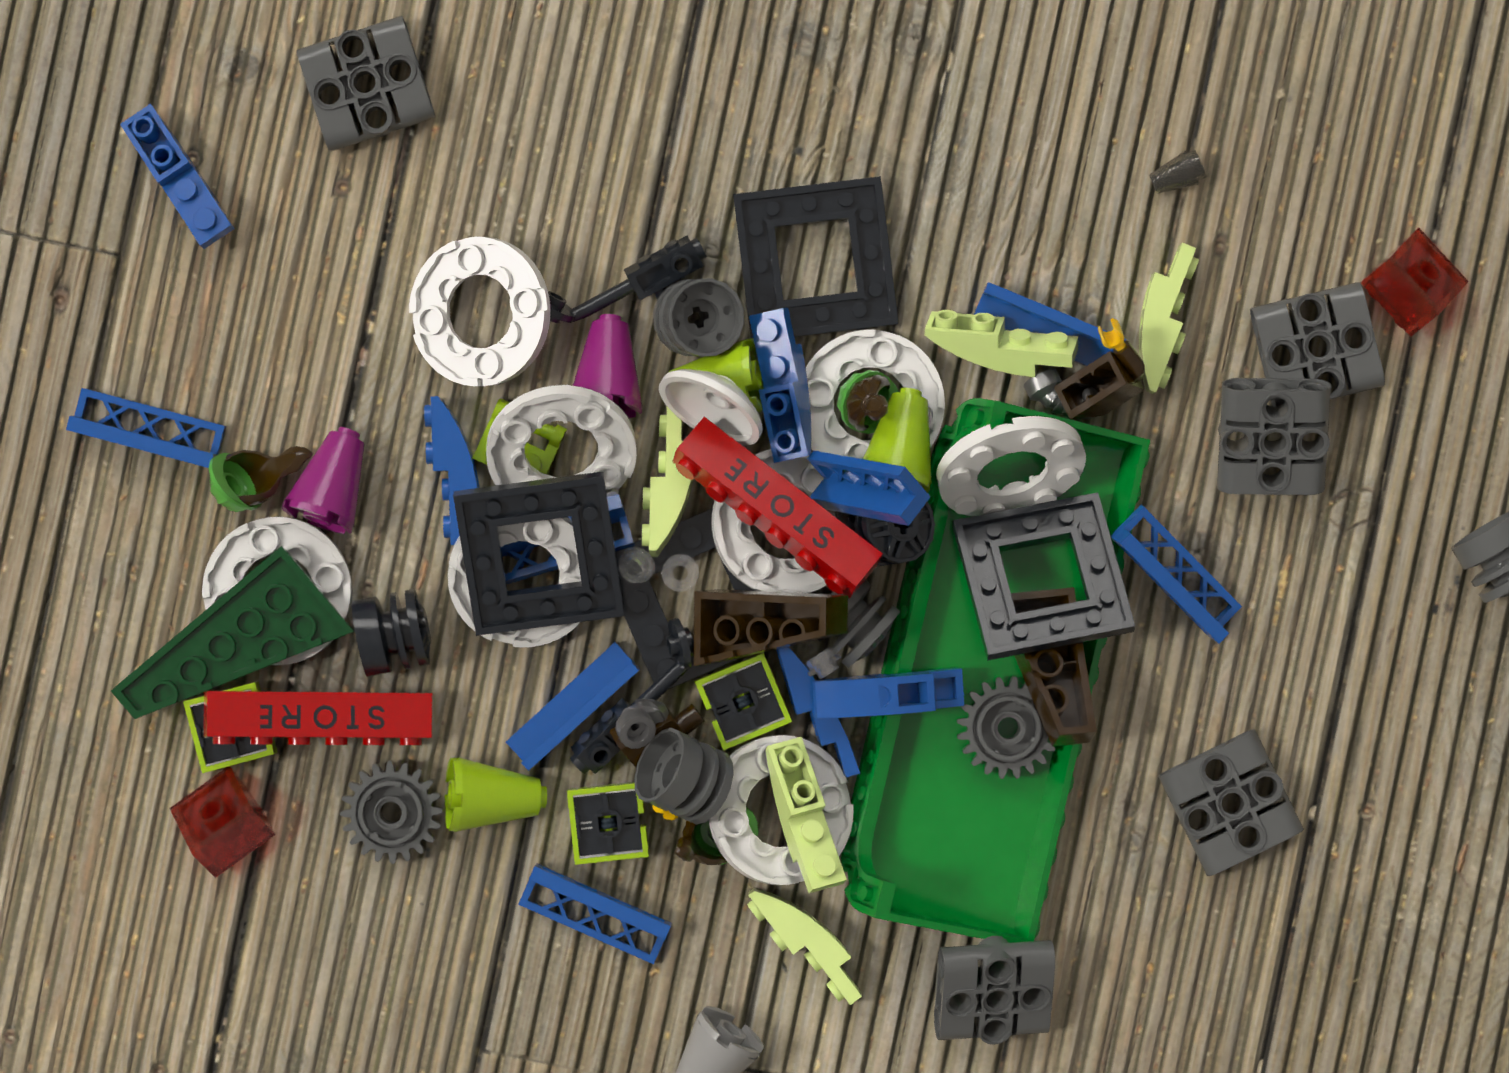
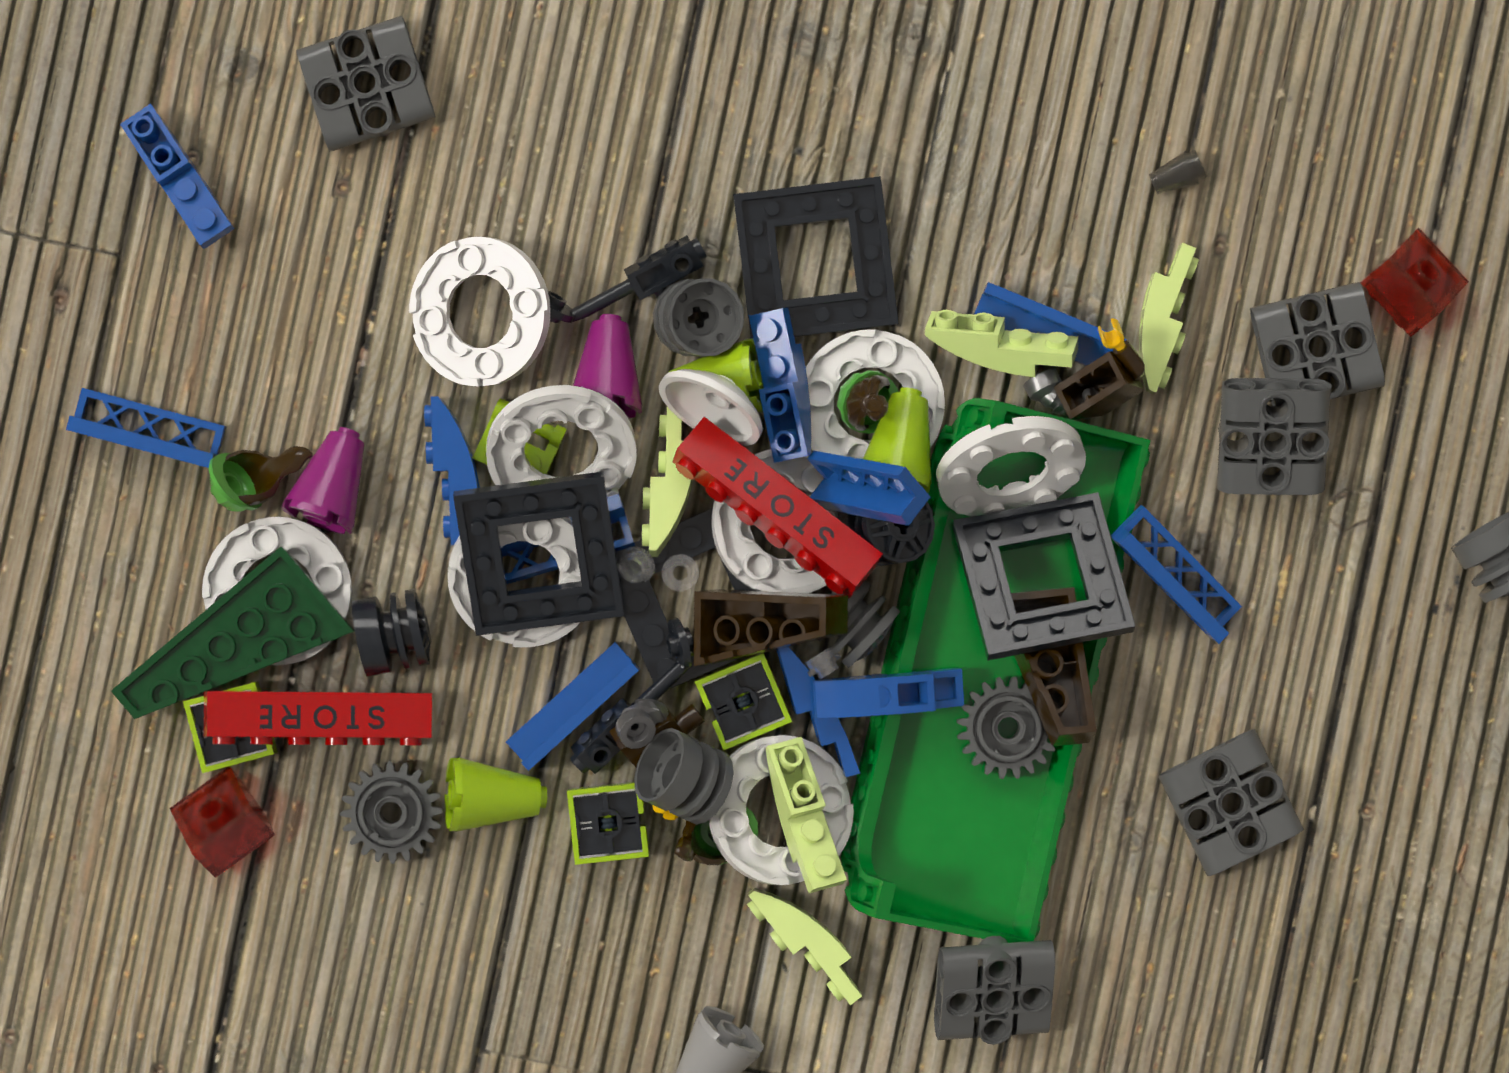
blue fence [518,863,672,964] -> none

